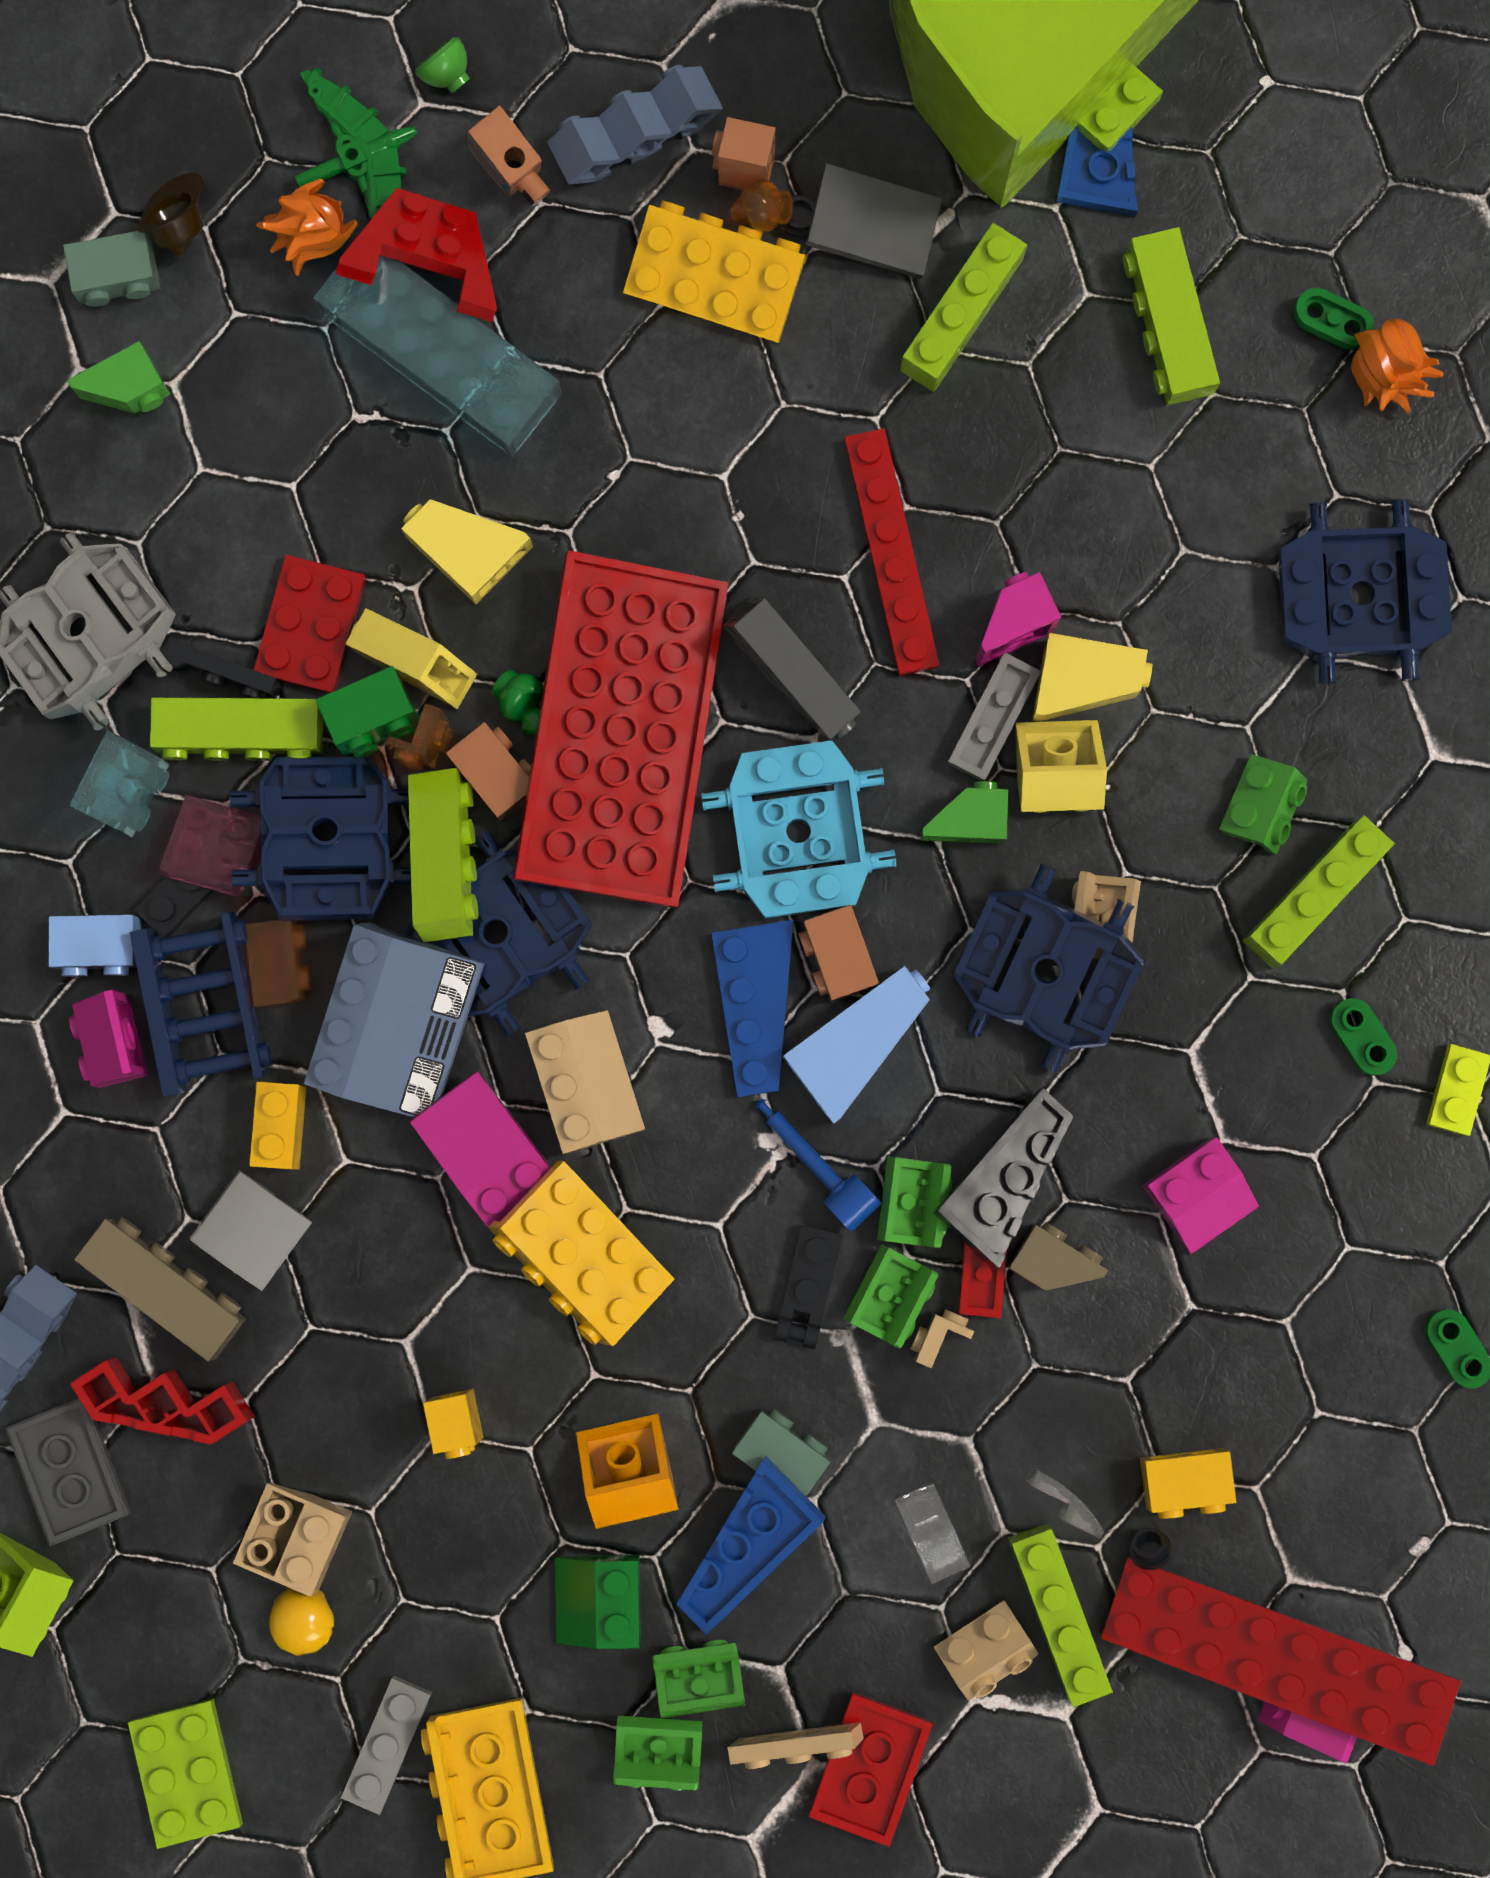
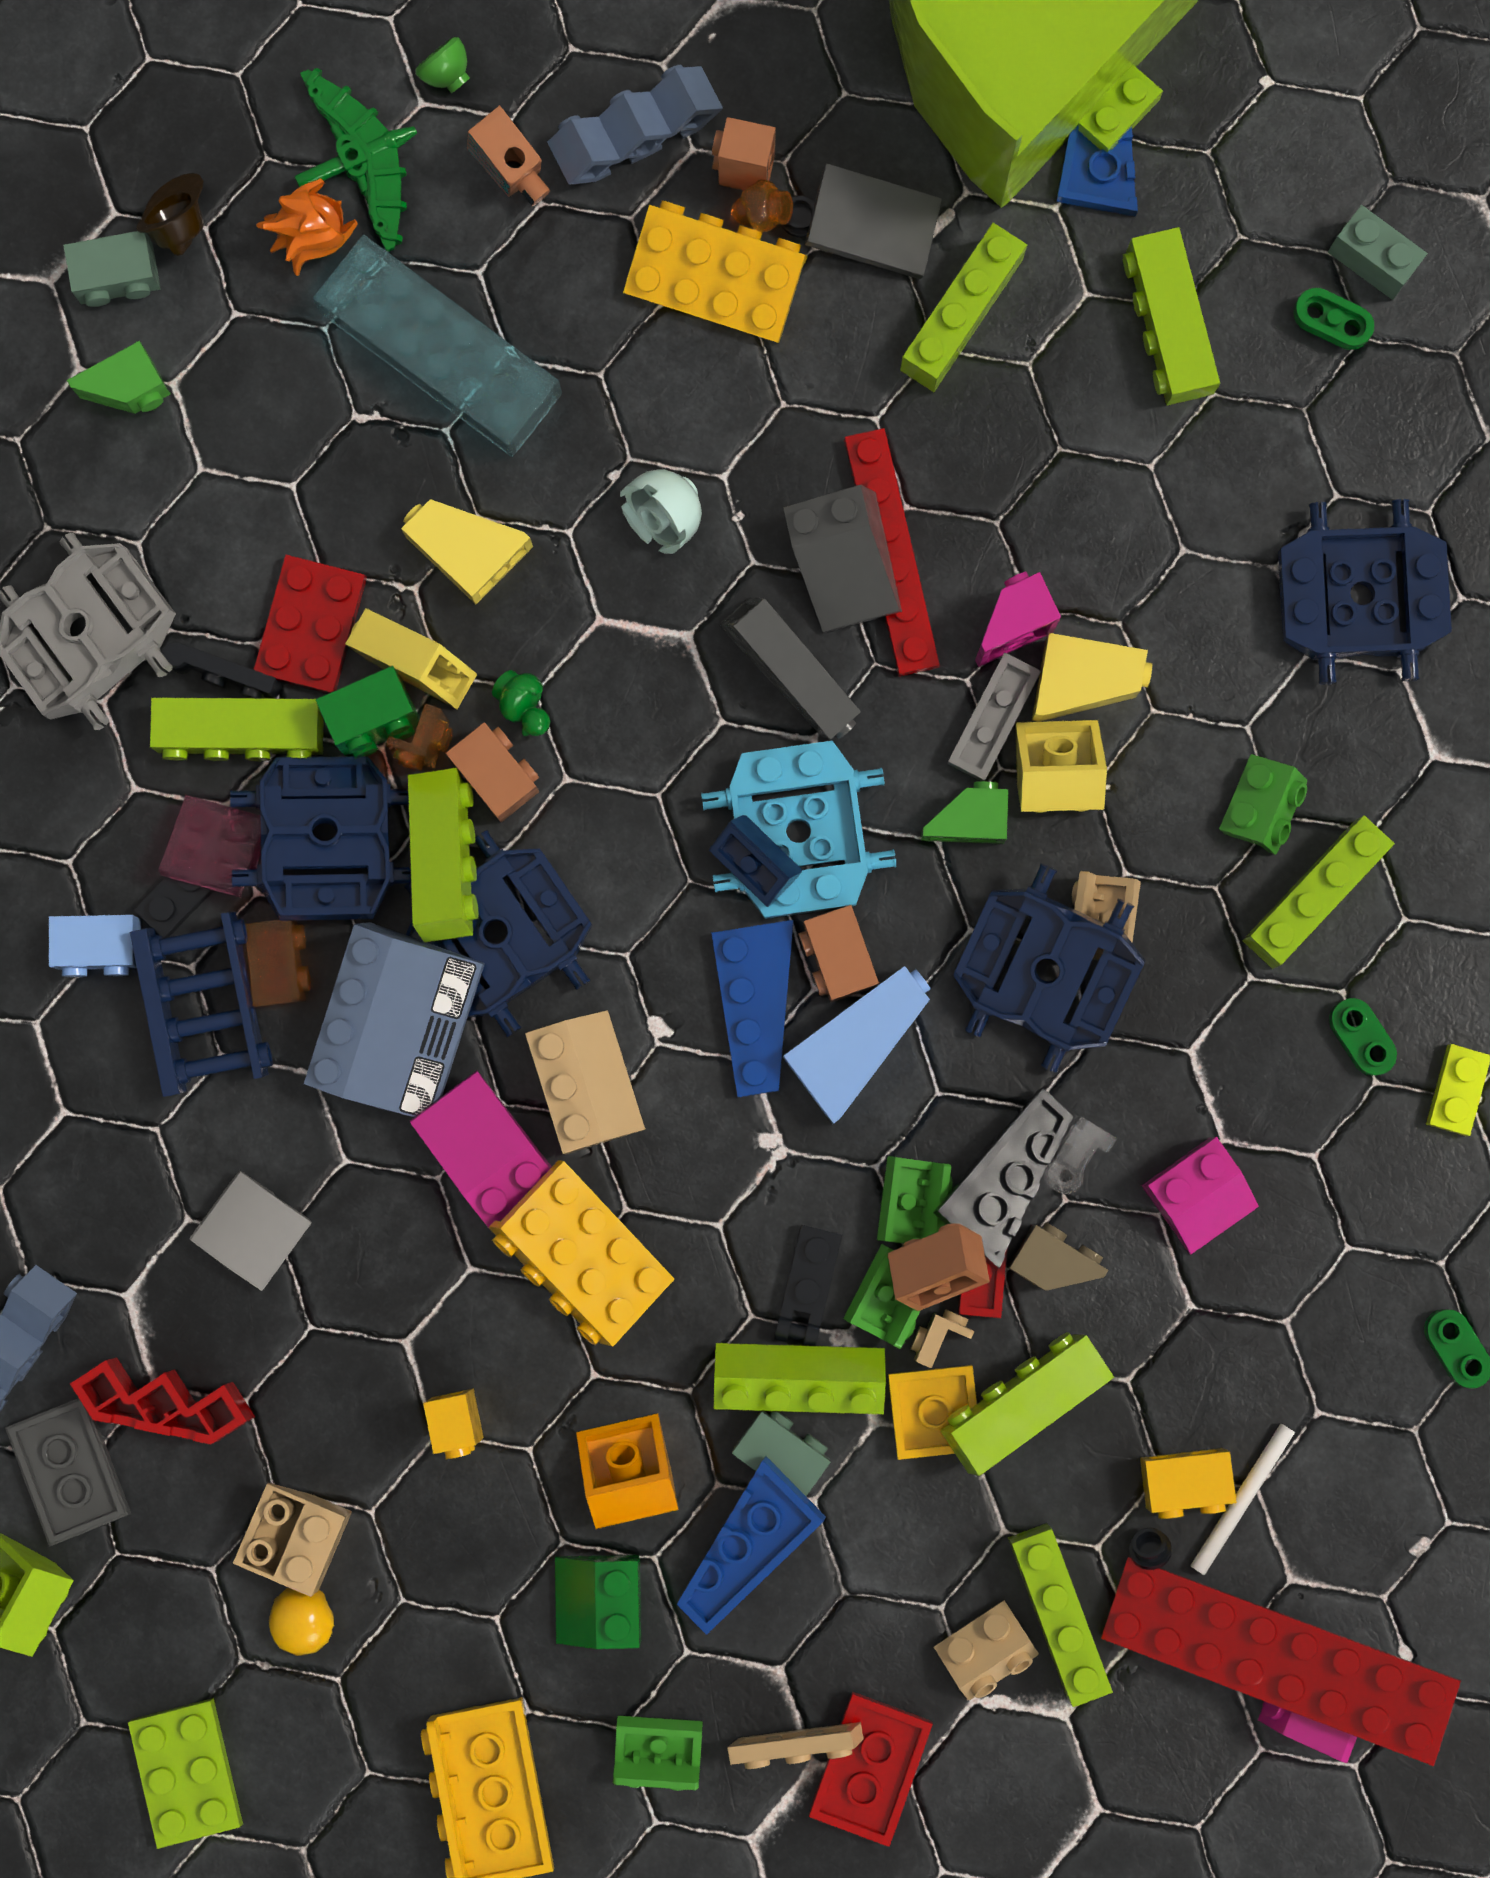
clear light blue slope [69,730,169,837] -> none
dark pink slope [69,990,149,1088] -> none
dark tan brick [74,1217,246,1362] -> none
yellow brick [250,1082,306,1170] -> none
red wing [335,188,497,322] -> none
light grey plate [341,1676,432,1815] -> none
red plate [513,550,729,908] -> none
bright green bracket [652,1640,746,1718] -> none
blue piece [755,1099,881,1232] -> none
clear slope [895,1483,971,1584] -> none
clear slope [1027,1467,1105,1539] -> none
orange hair [1351,318,1444,414] -> none
none -> light aqua cylinder [620,469,702,554]
none -> dark blue slope [709,815,802,907]
none -> lime brick [714,1343,886,1414]
none -> dark grey slope [783,485,902,633]
none -> nougat brick [888,1223,990,1311]
none -> yellow plate [888,1365,977,1460]
none -> lime brick [940,1332,1115,1476]
none -> clear leg [1045,1116,1117,1194]
none -> white bar [1190,1423,1295,1575]
none -> sand green brick [1328,205,1428,300]

